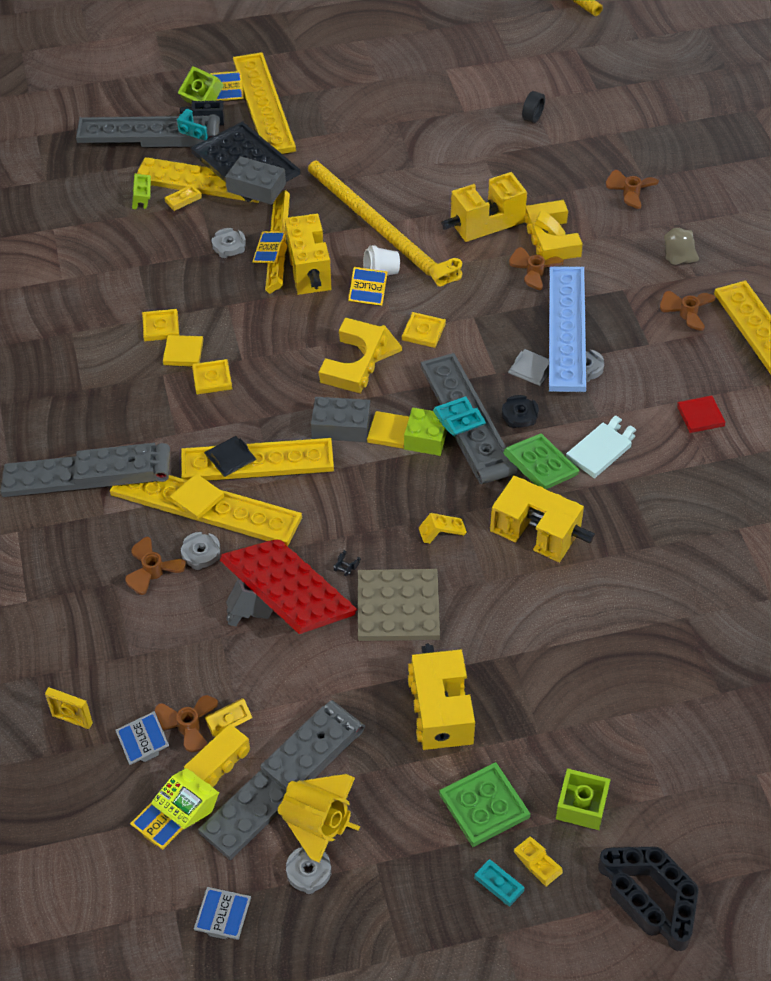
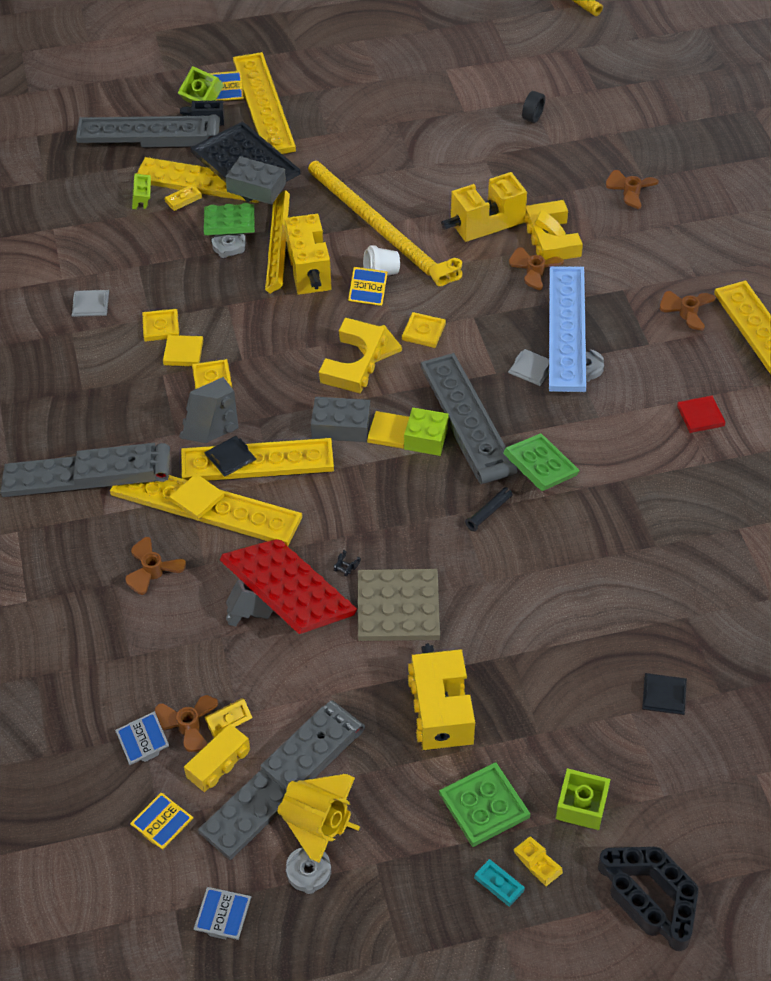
yellow tile [45,687,93,729] -> none
neon yellow slope [151,768,219,829] -> none
teal bracket [177,109,208,141] -> none
light grey plate [181,532,220,570] -> none
piece [252,231,288,263] -> none
yellow bracket [418,513,467,544] -> none
teal slope [433,396,486,436] -> none
yellow piece [490,476,595,563] -> none
black plate [502,395,539,428] -> none
light aqua tile [566,416,636,479] -> none
dark tan piece [664,228,700,265] -> none
none -> light grey piece [72,290,109,317]
none -> dark grey wedge [179,377,239,443]
none -> bright green plate [204,203,255,235]
none -> black pin [465,487,513,531]
none -> black piece [642,673,687,715]

